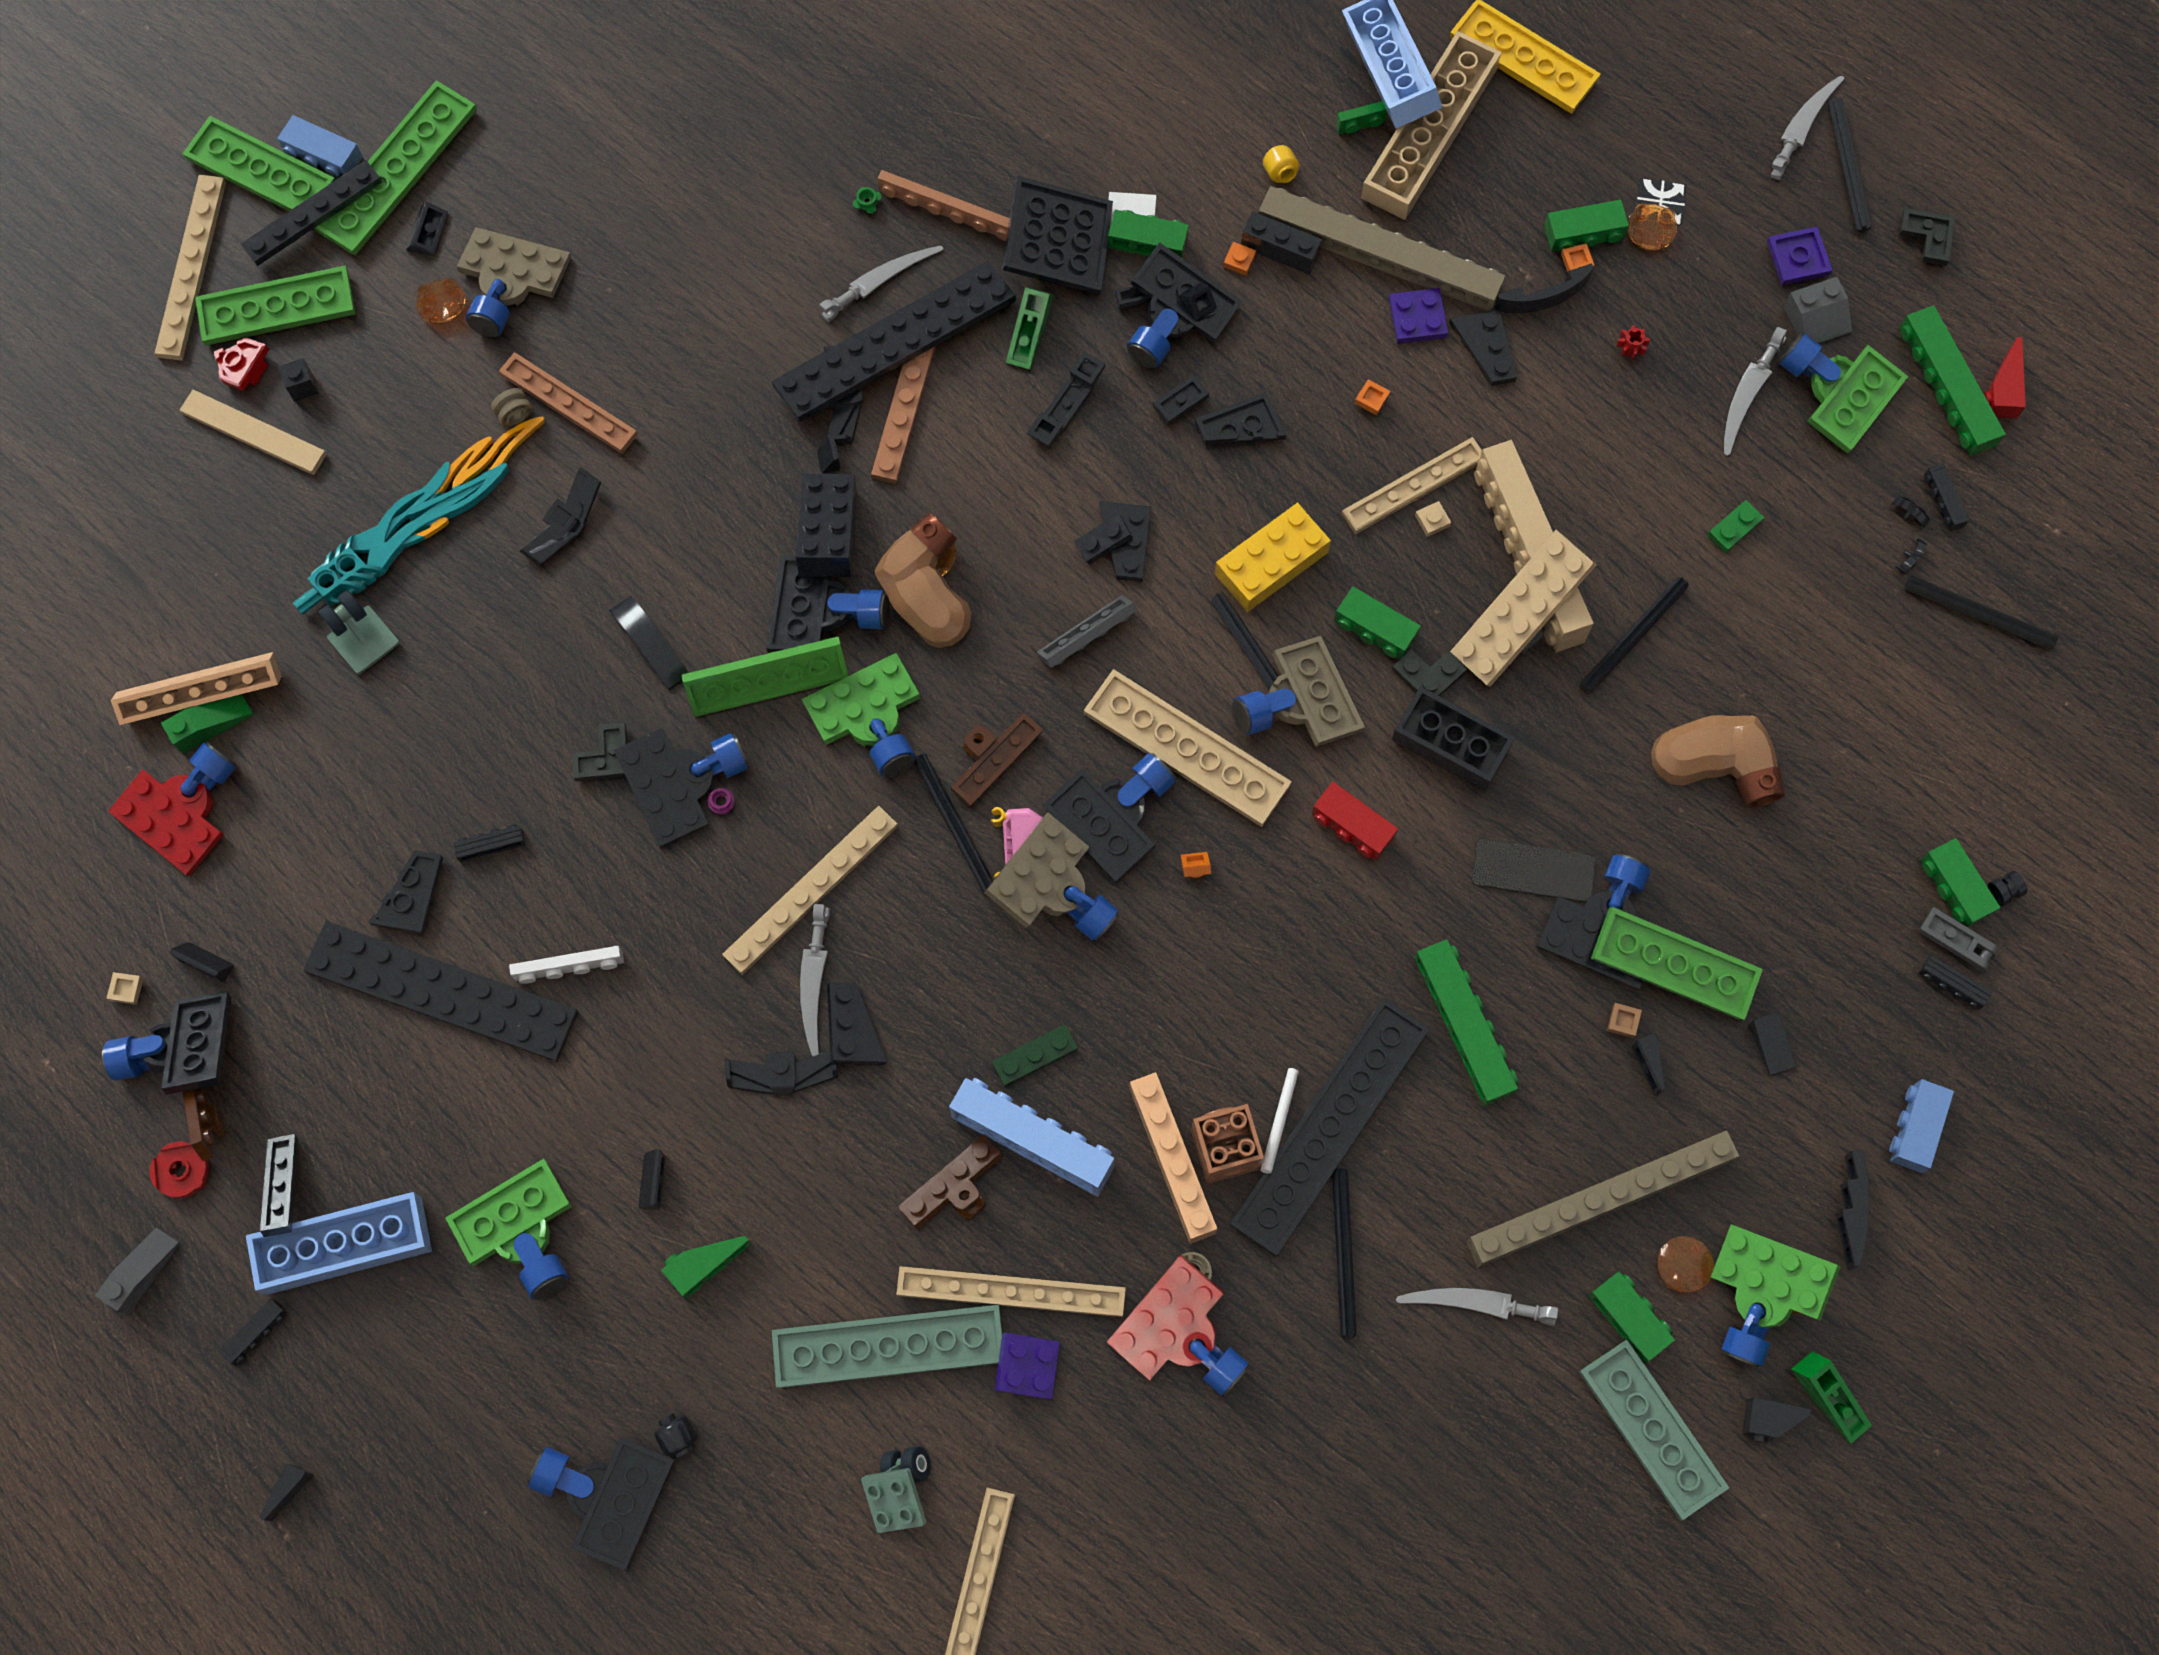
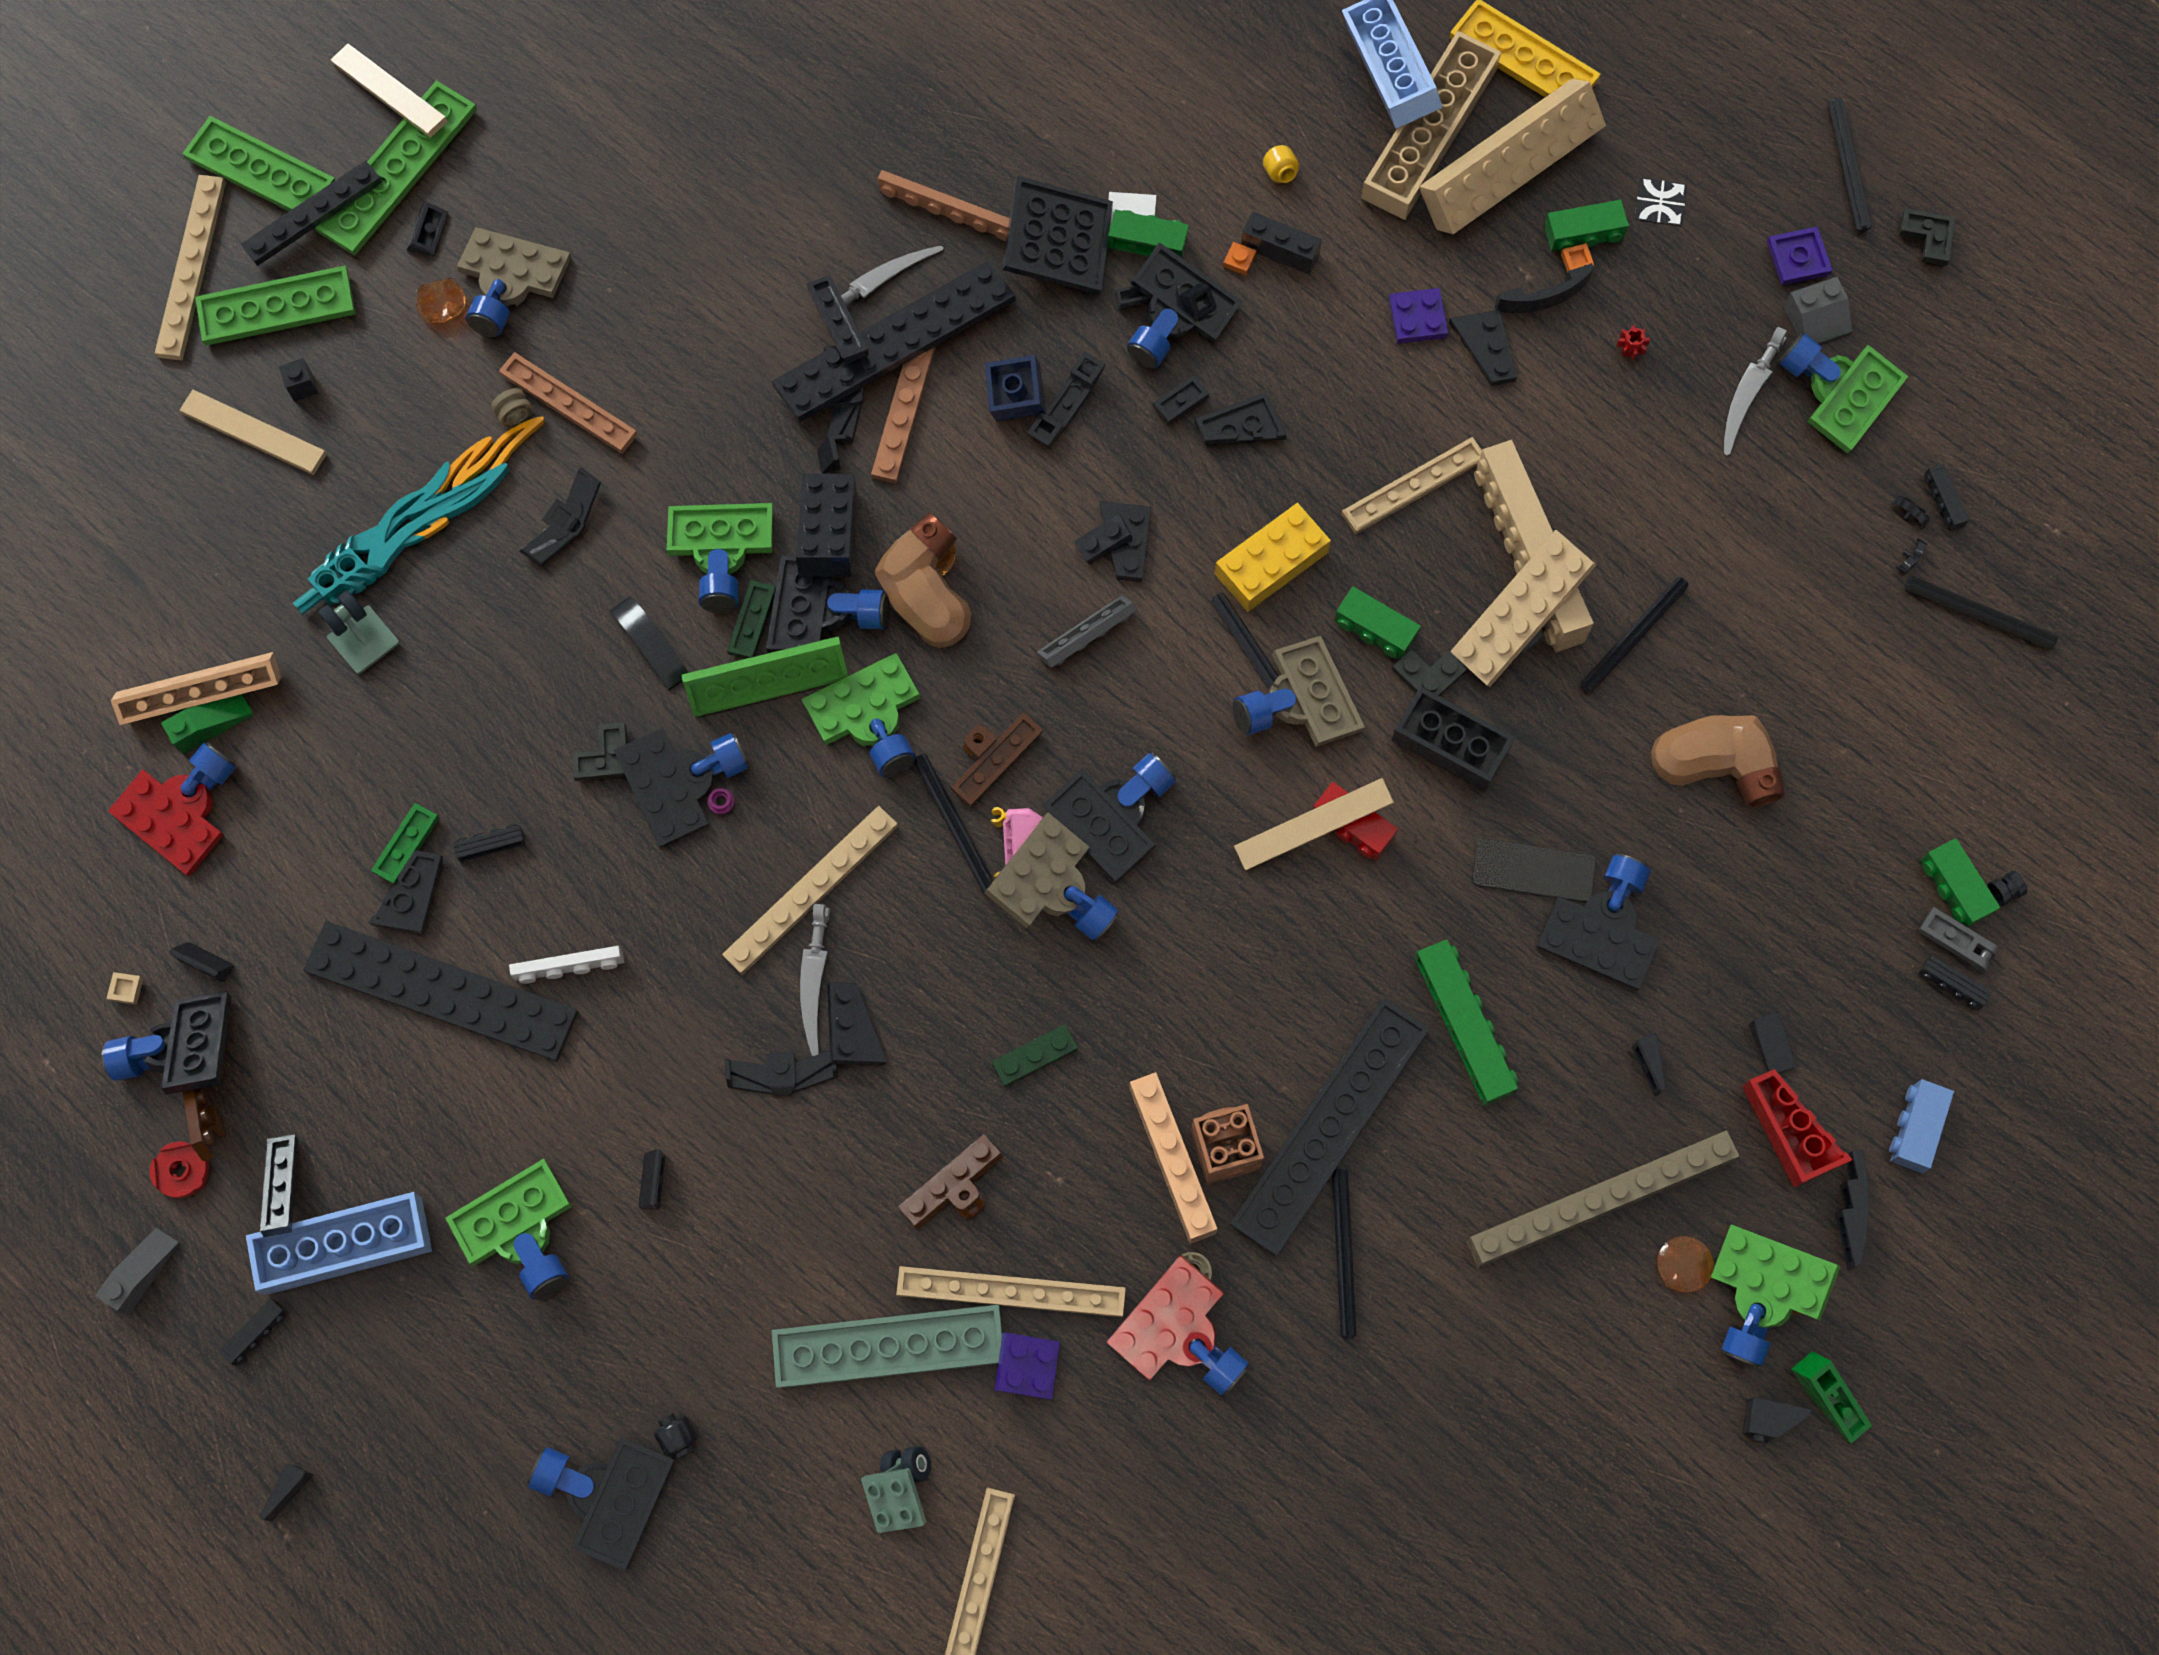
red plate [214,338,270,391] -> none
medium blue brick [277,115,363,178] -> none
green slope [661,1236,752,1300] -> none
green plate [853,187,882,214] -> none
light blue brick [949,1078,1114,1197] -> none
green slope [1006,287,1054,369] -> none
tan plate [1084,669,1292,827] -> none
orange plate [1181,852,1211,878] -> none
dark tan brick [1258,186,1505,311] -> none
white bar [1261,1068,1299,1174] -> none
green plate [1335,101,1387,135] -> none
orange plate [1355,379,1391,416] -> none
light grey sword [1396,1288,1558,1326] -> none
tan plate [1415,501,1451,537] -> none
sand green plate [1579,1340,1729,1521] -> none
green brick [1588,1271,1675,1364] -> none
bright green plate [1591,907,1763,1021] -> none
medium nougat plate [1607,1003,1642,1038] -> none
clear orange dish [1627,204,1677,250] -> none
green plate [1707,500,1765,553] -> none
light grey sword [1771,76,1844,180] -> none
green brick [1899,305,2006,456] -> none
red slope [1984,337,2026,419] -> none
none -> tile [331,44,448,138]
none -> green plate [371,803,440,885]
none -> bright green plate [667,503,774,614]
none -> dark green plate [727,580,776,659]
none -> black plate [807,275,869,364]
none -> dark blue brick [985,355,1046,422]
none -> tan tile [1234,778,1394,871]
none -> tan brick [1419,79,1606,234]
none -> red wedge [1742,1069,1852,1188]

